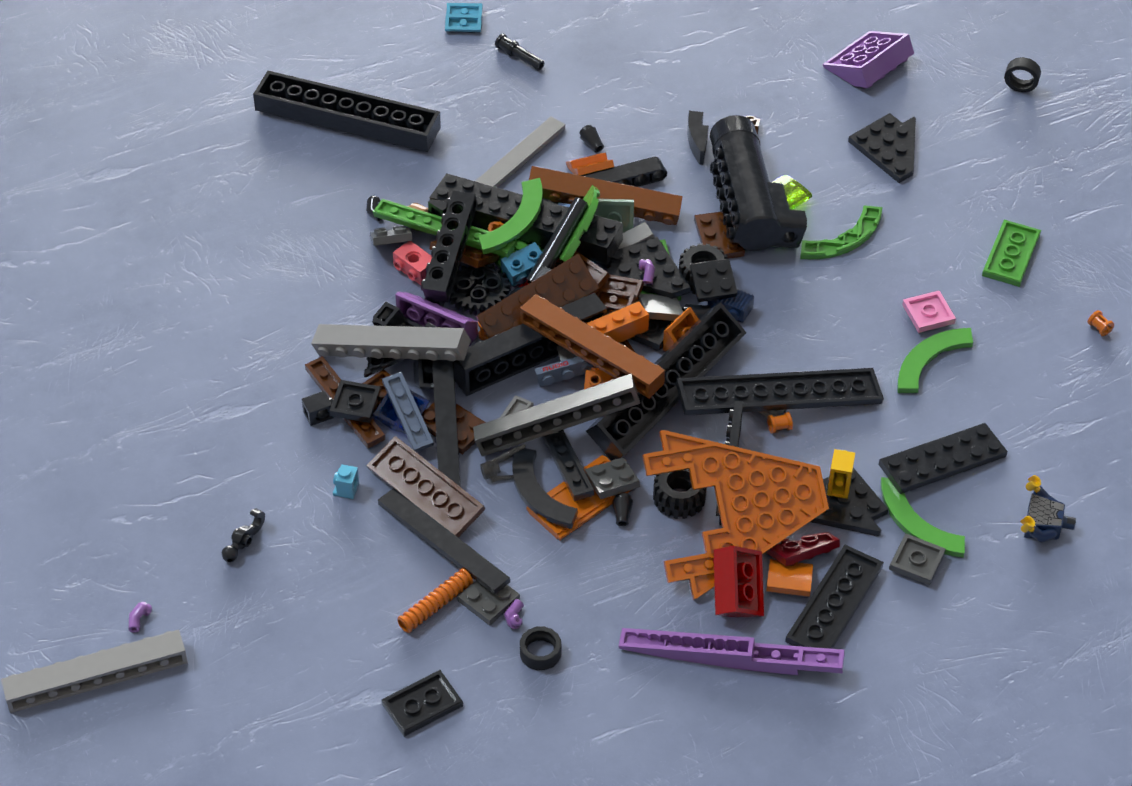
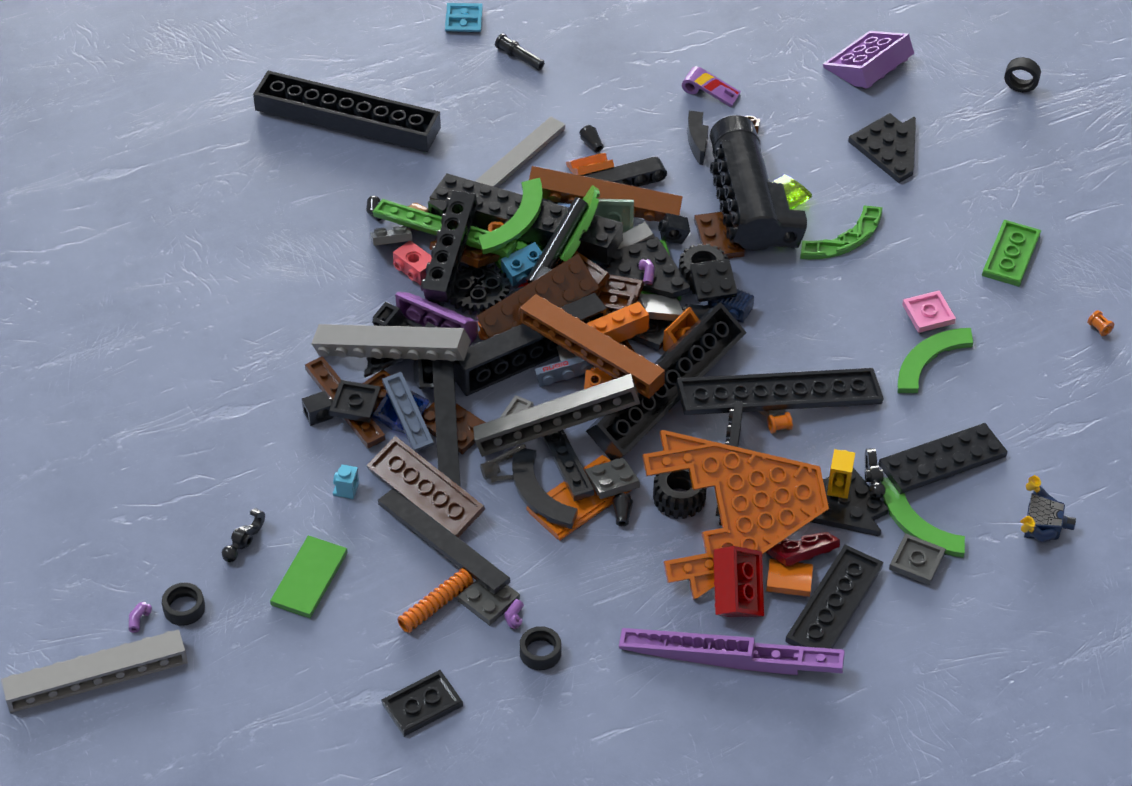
none -> black tyre [162,582,205,626]
none -> bright green tile [270,535,348,618]
none -> black brick [658,213,690,244]
none -> medium lavender door [682,66,741,107]
none -> black piece [865,448,886,499]

